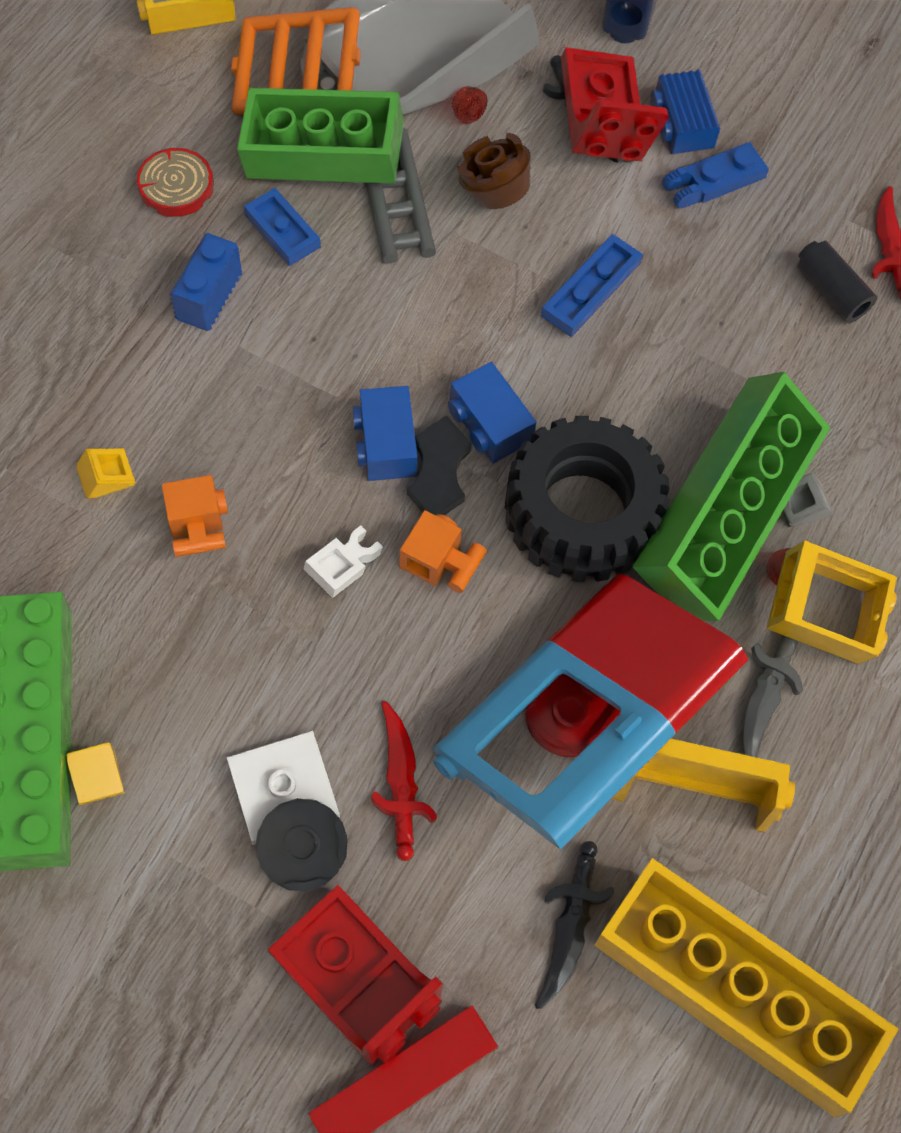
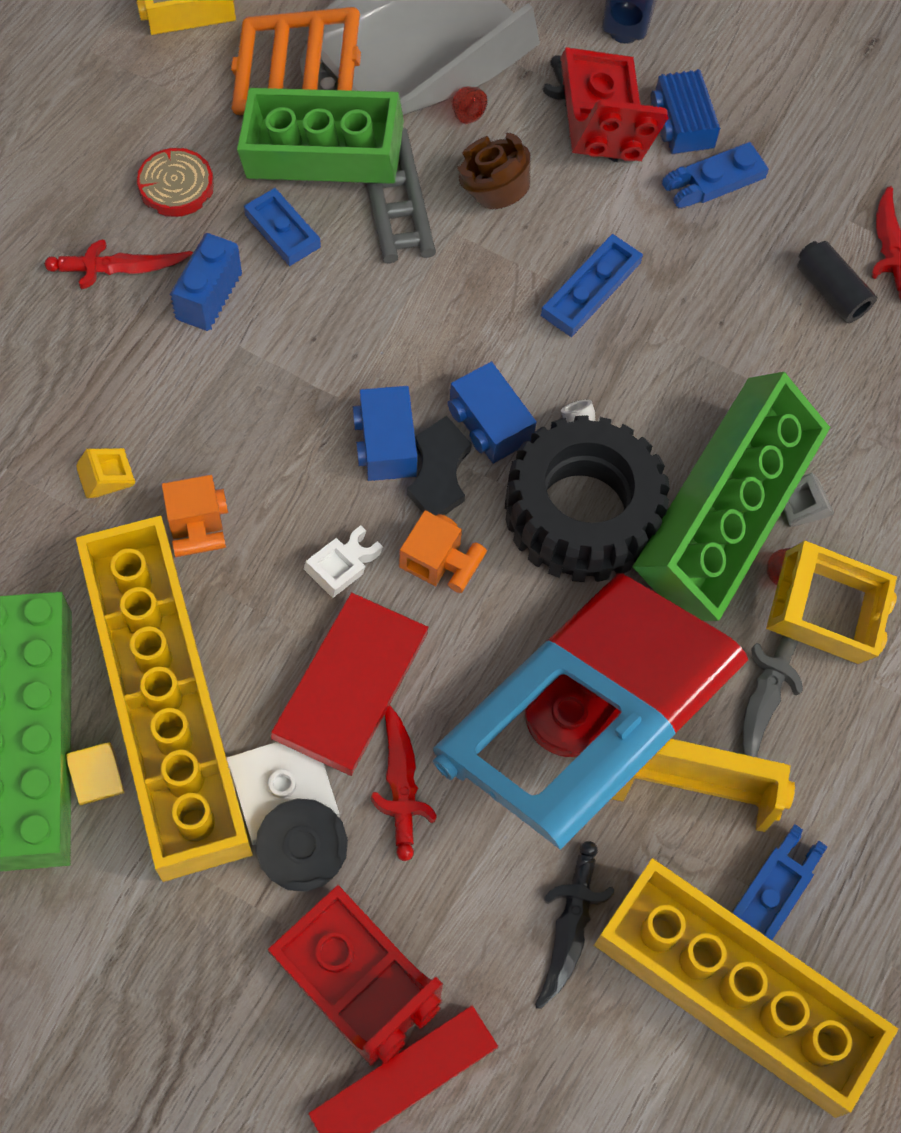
none -> red piece [44,239,193,289]
none -> yellow brick [76,515,253,882]
none -> red tile [271,592,429,776]
none -> white hinge [561,400,595,423]
none -> blue hinge [731,824,828,940]

